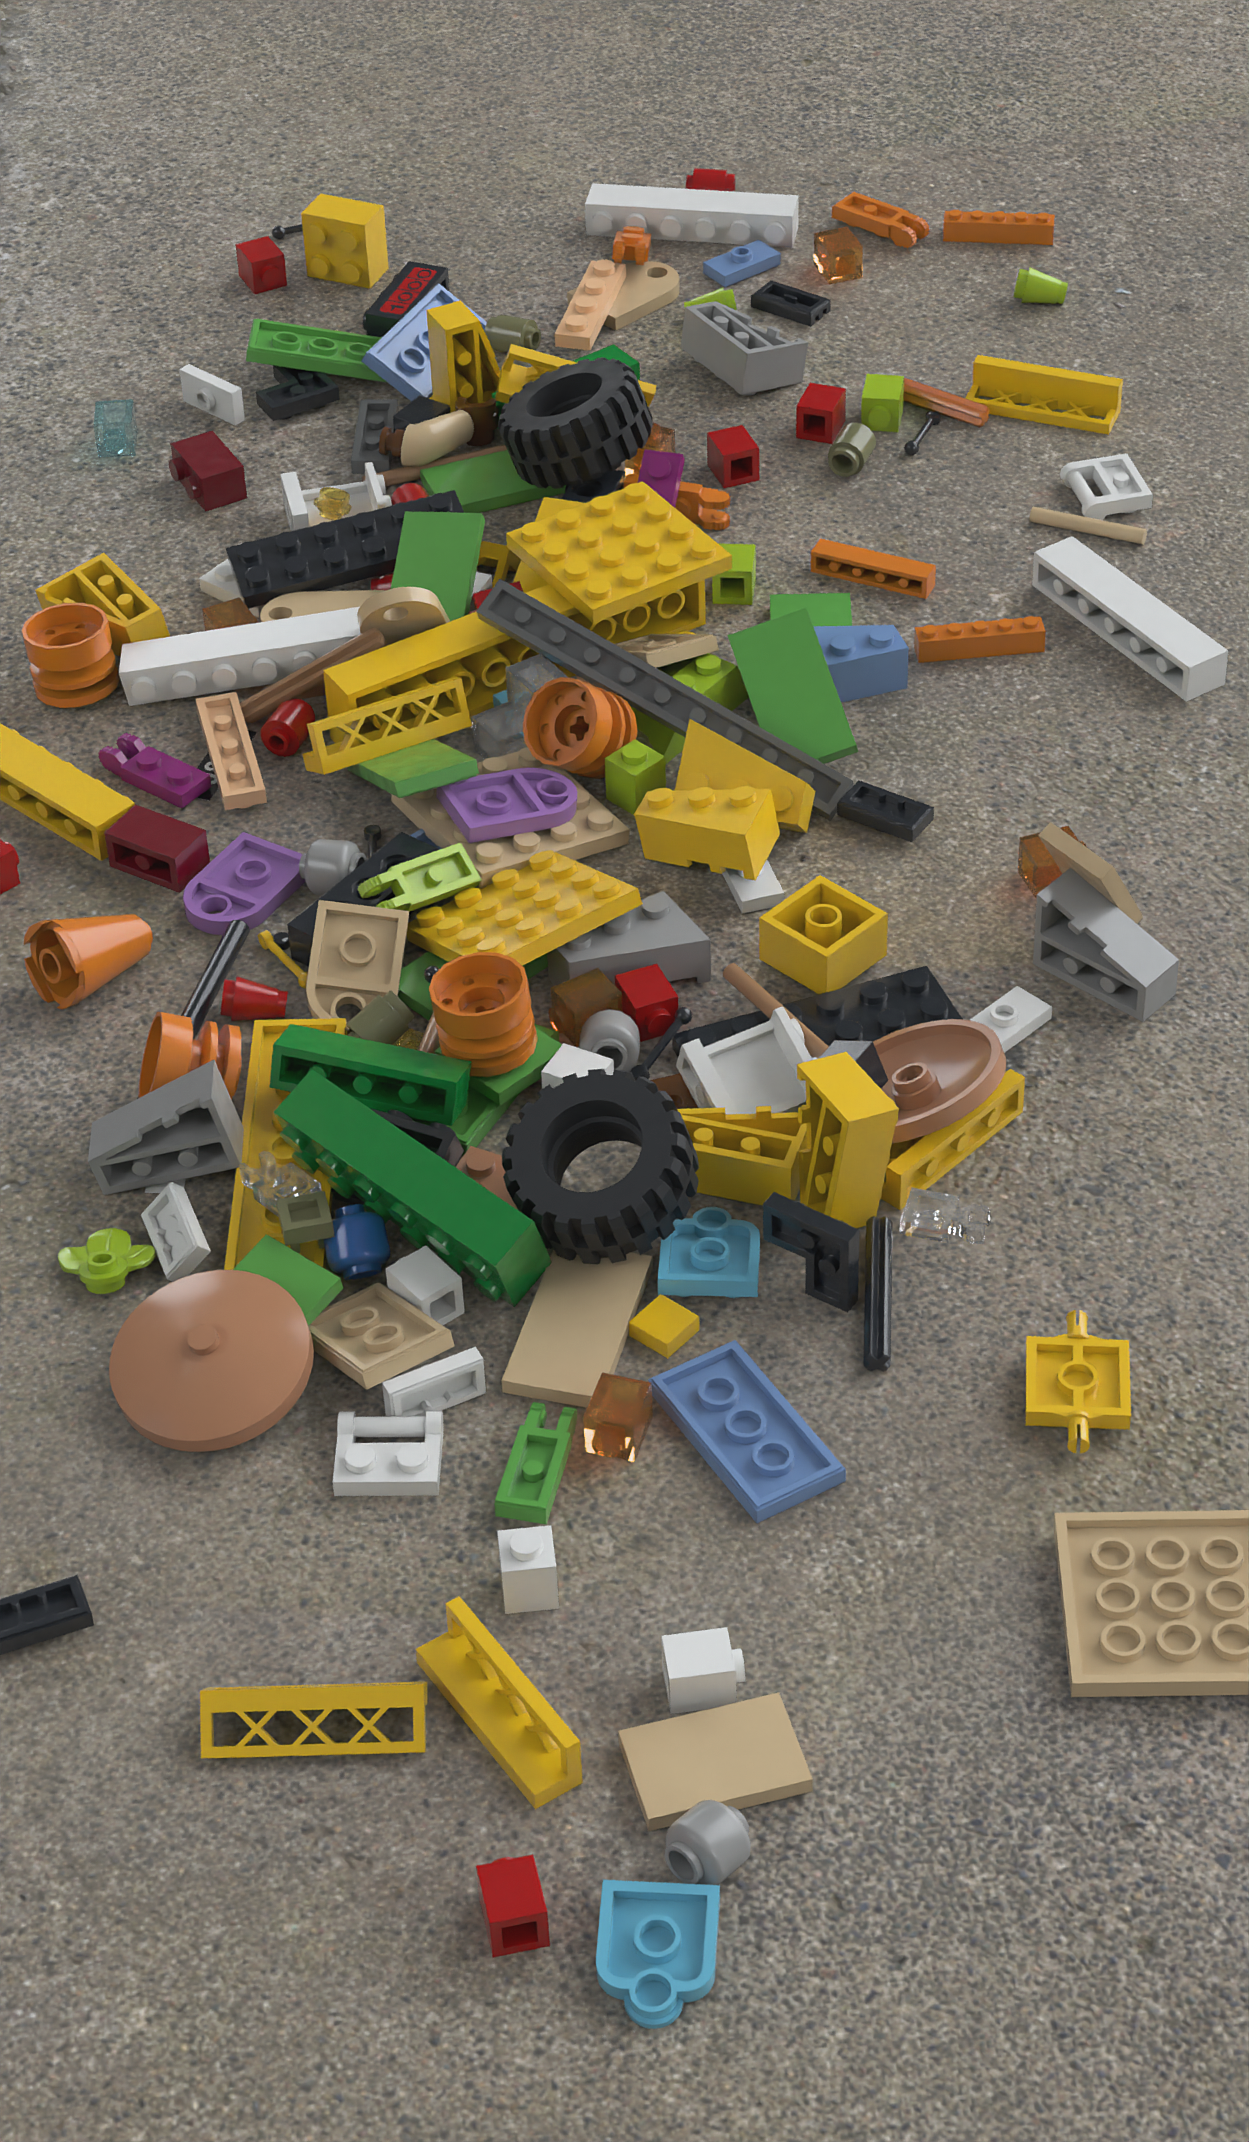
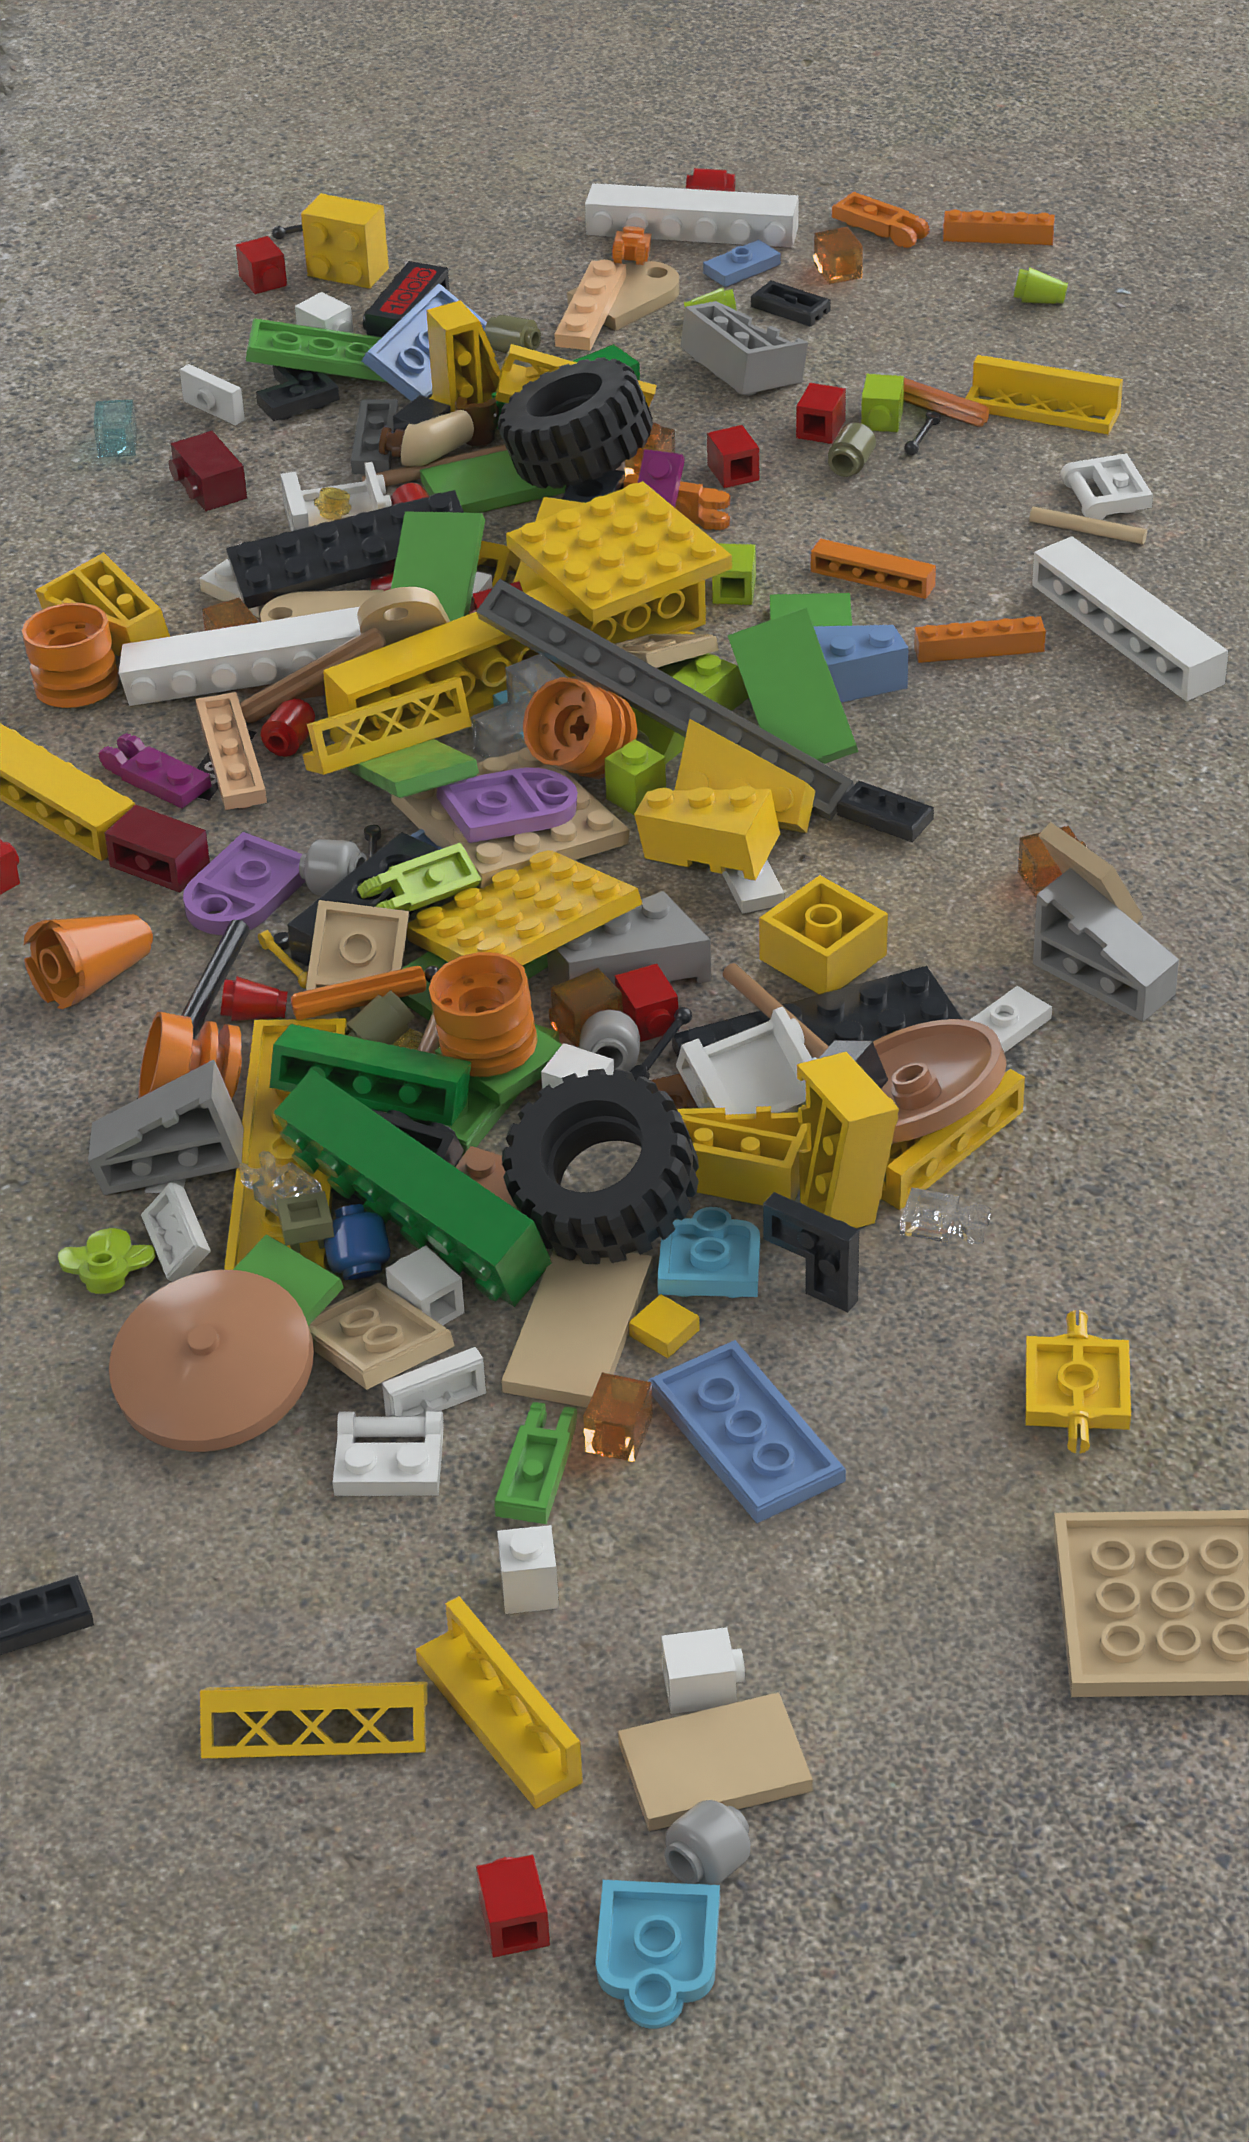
black axle [863,1216,893,1372] -> none
none -> orange axle [291,966,427,1020]
none -> white brick [295,292,353,333]

